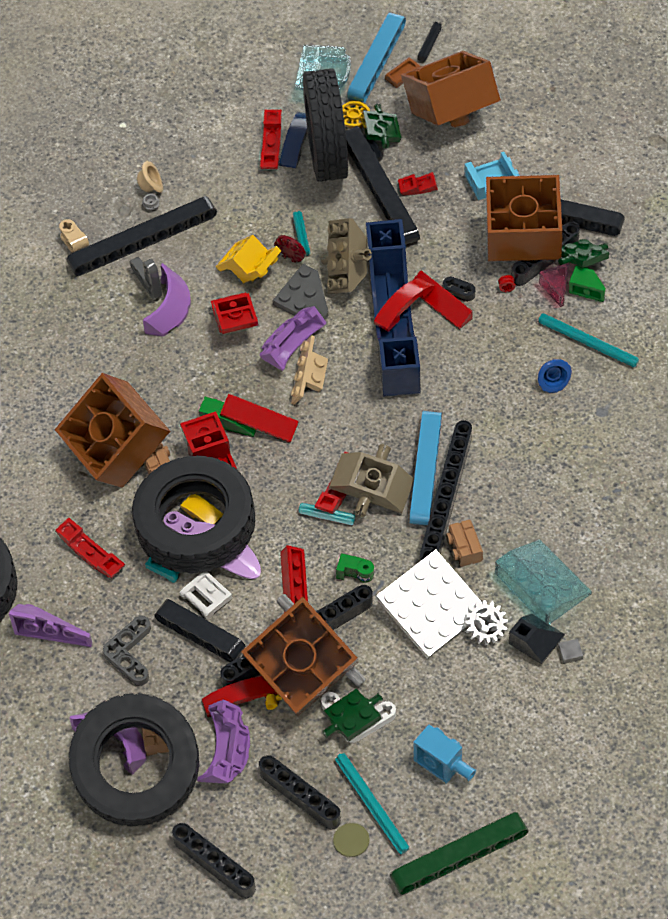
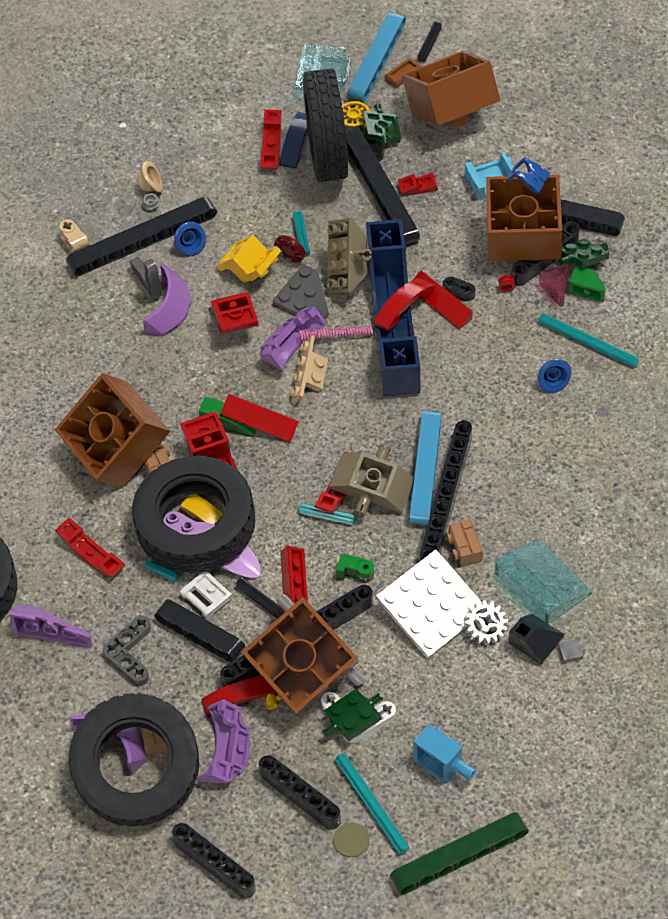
none -> blue hat [174,222,206,256]
none -> black axle [236,578,284,618]
none -> bright pink piece [299,325,373,340]
none -> blue piece [505,157,550,194]

